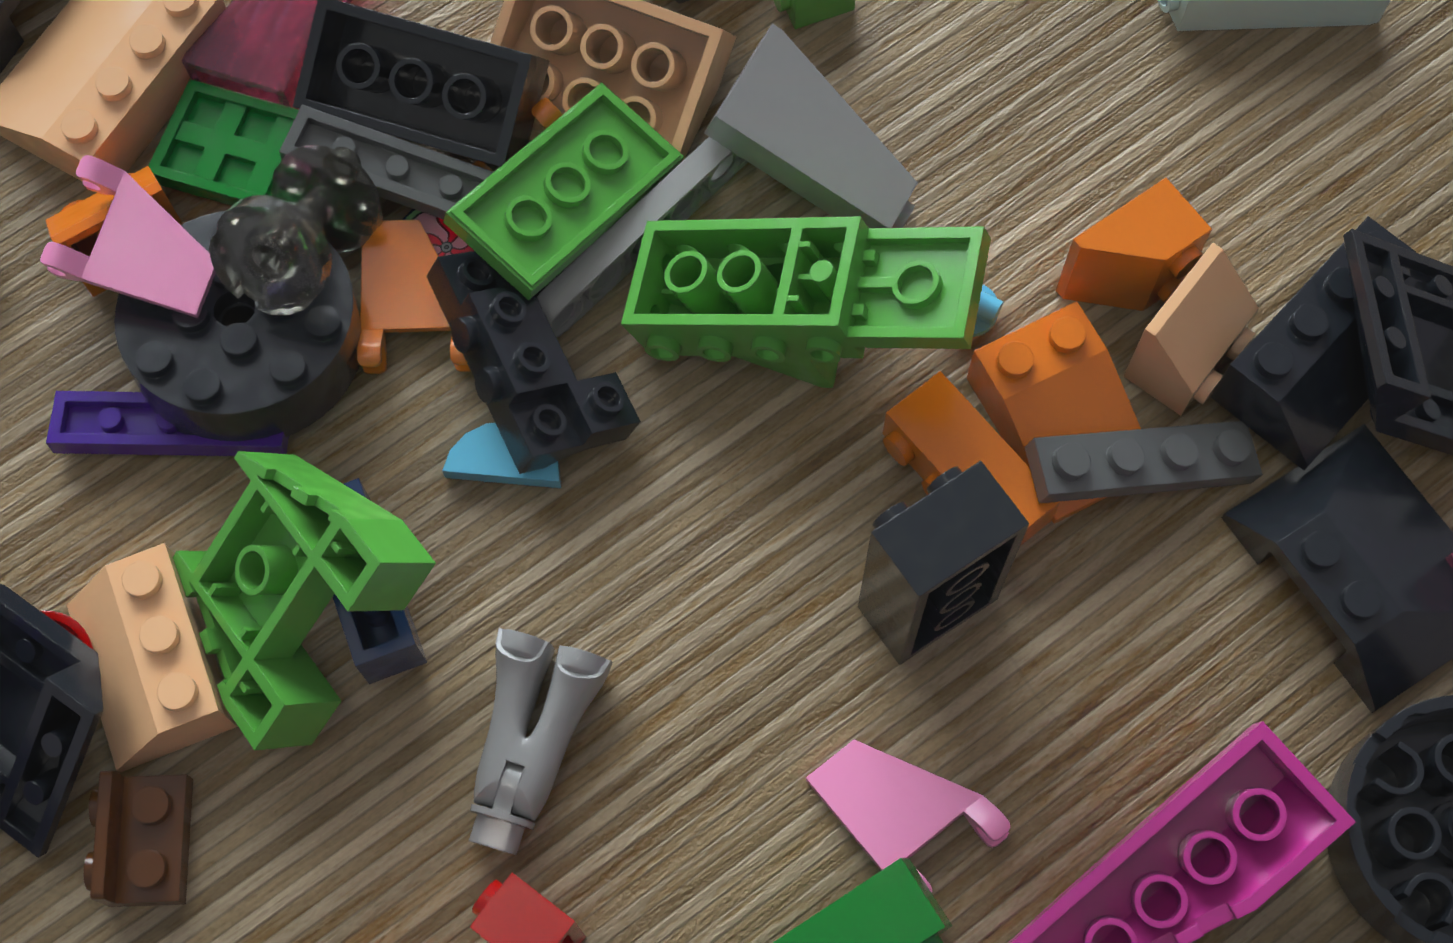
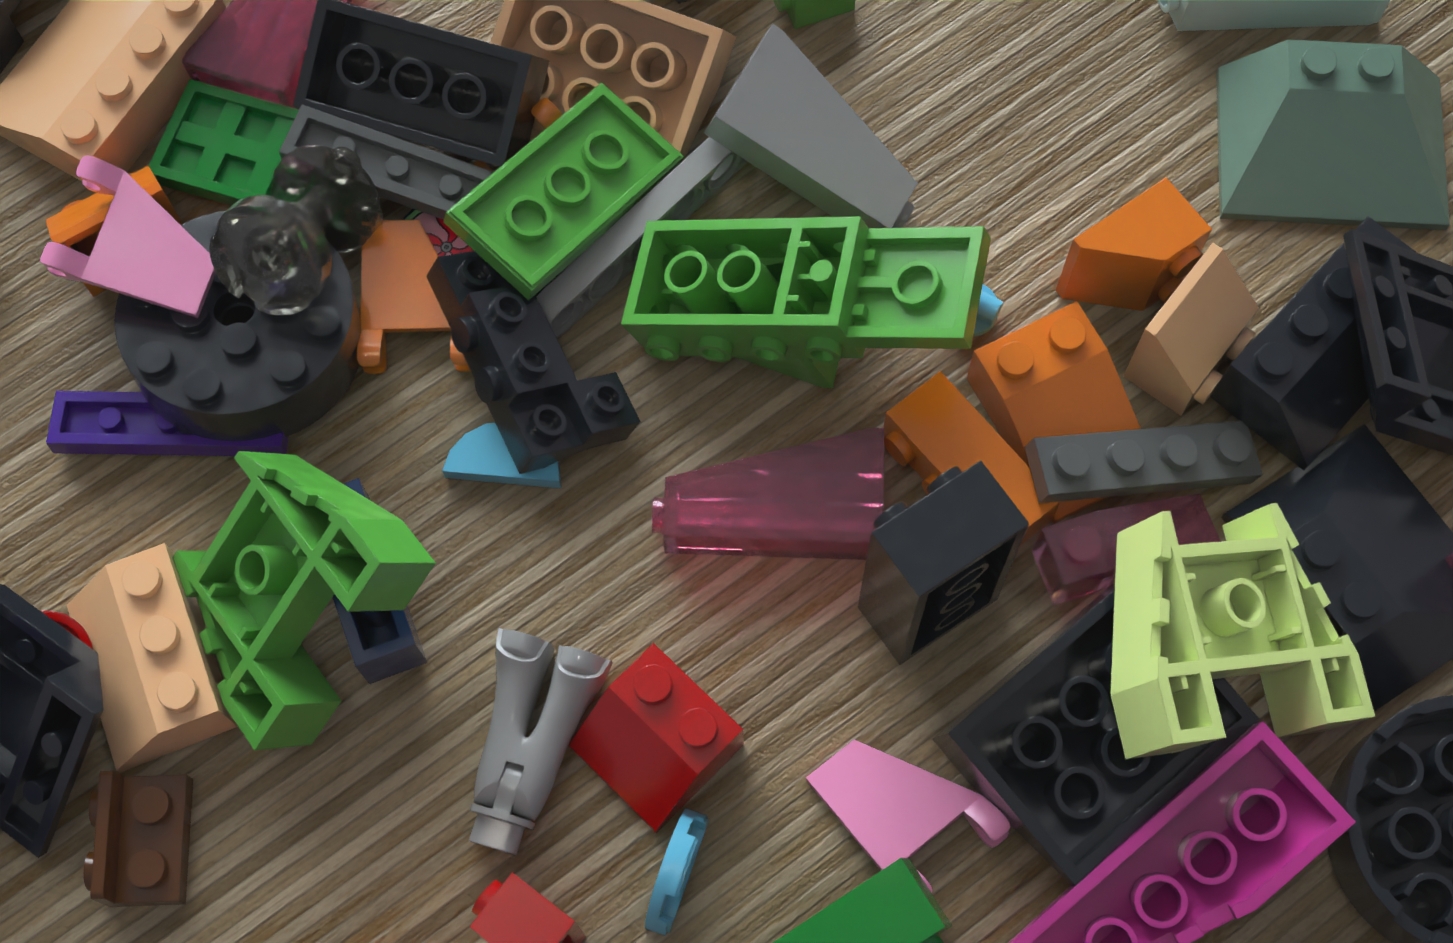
none -> red slope [569,643,744,833]
none -> medium azure tile [645,808,709,936]
none -> clear pink slope [652,427,884,560]
none -> black slope [933,583,1259,886]
none -> clear pink slope [1032,494,1221,605]
none -> yellowish green wedge [1111,503,1375,759]
none -> sand green slope [1216,40,1450,230]

